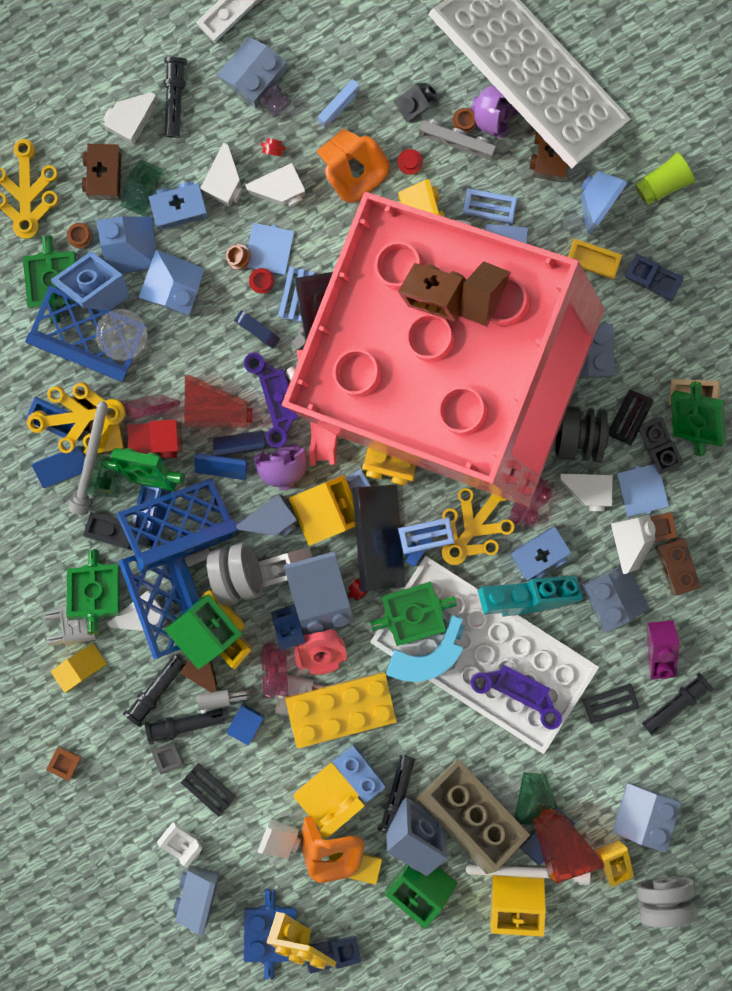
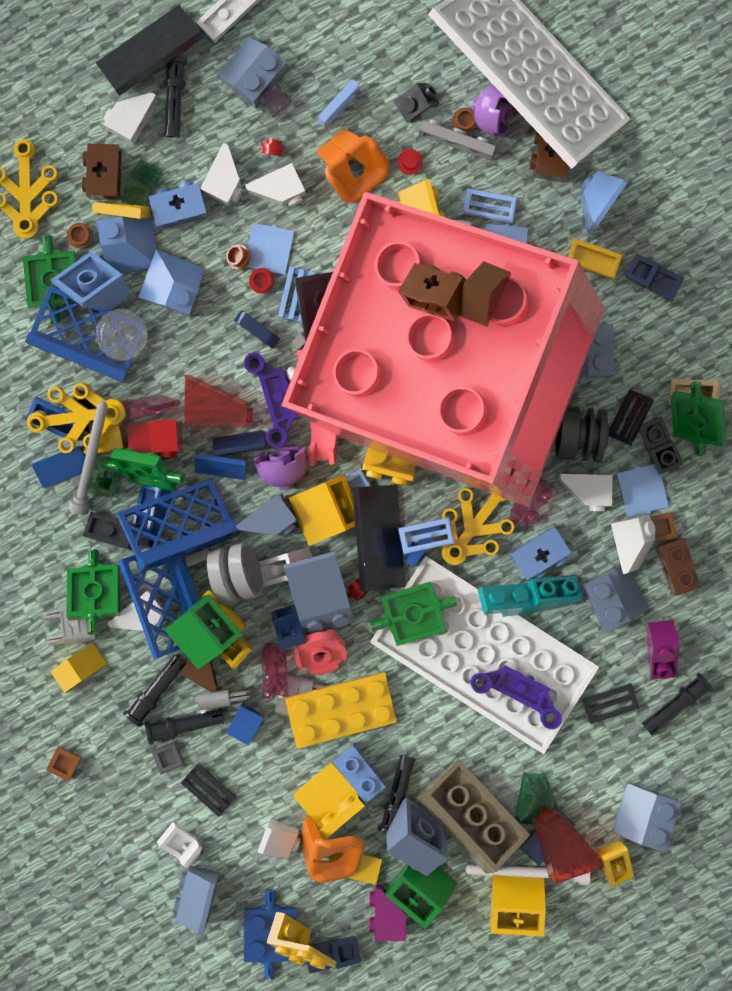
medium azure arch [386,614,465,682] -> none
lime plant [635,152,695,206] -> none
light grey wheel [636,876,698,927] -> none
none -> yellow tile [92,201,151,219]
none -> black tile [95,5,204,96]
none -> magenta slope [370,884,406,941]

